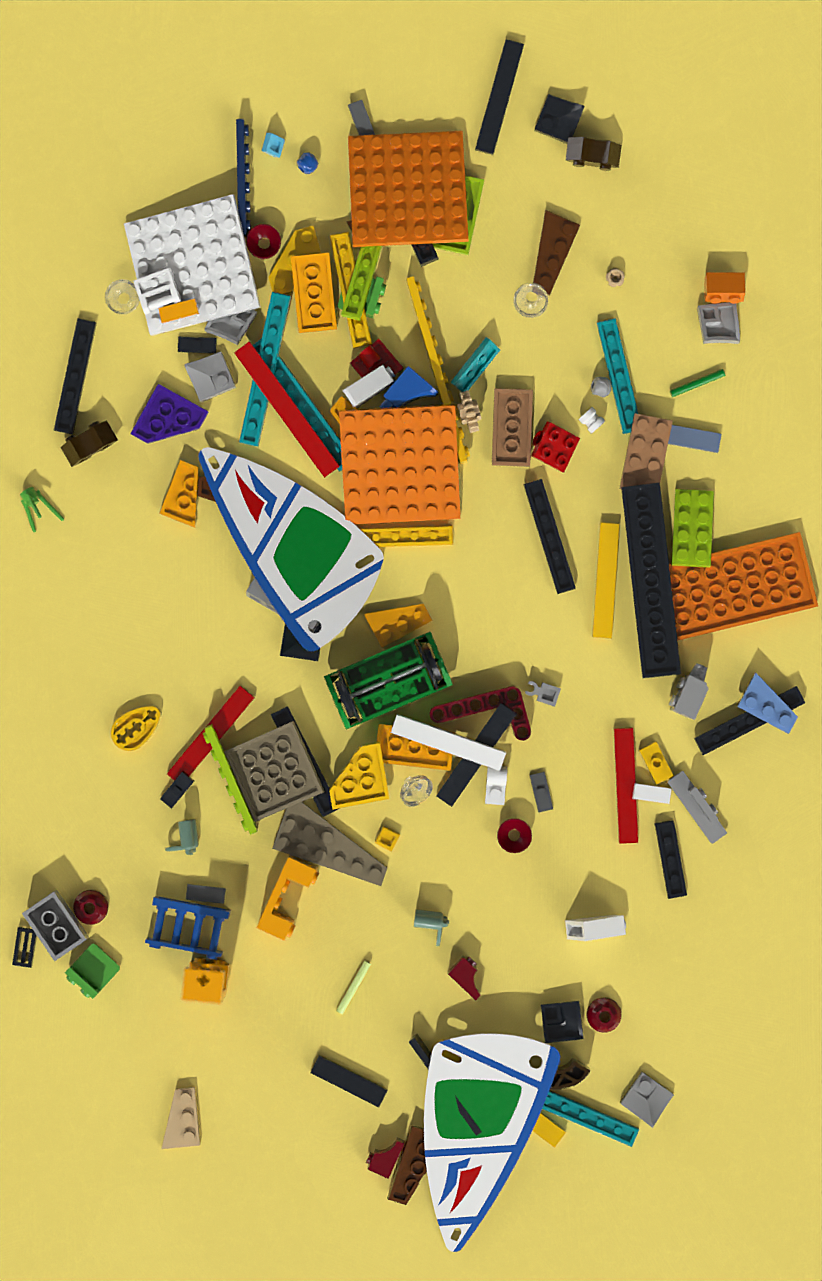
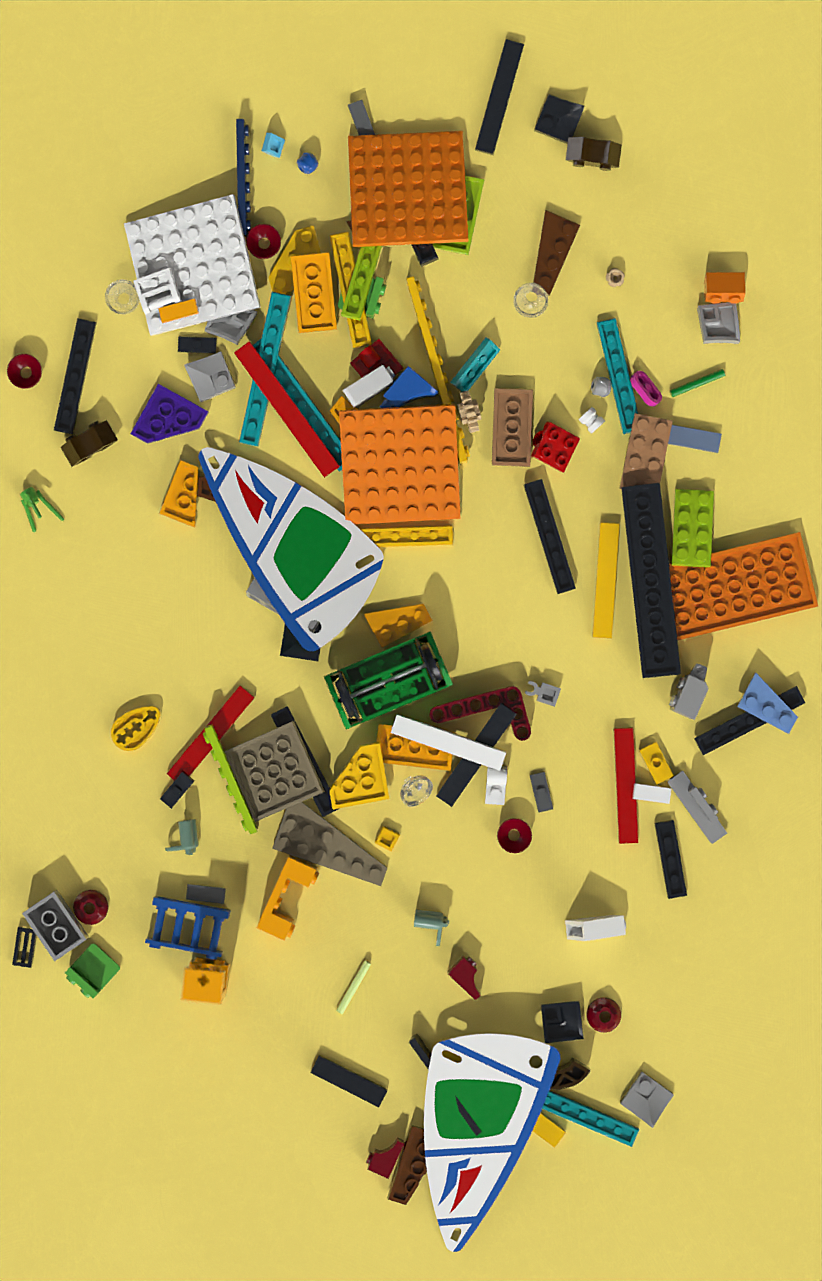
tan wing [162,1087,200,1149] -> none
none -> dark red piece [7,354,42,389]
none -> dark pink plate [630,371,662,407]

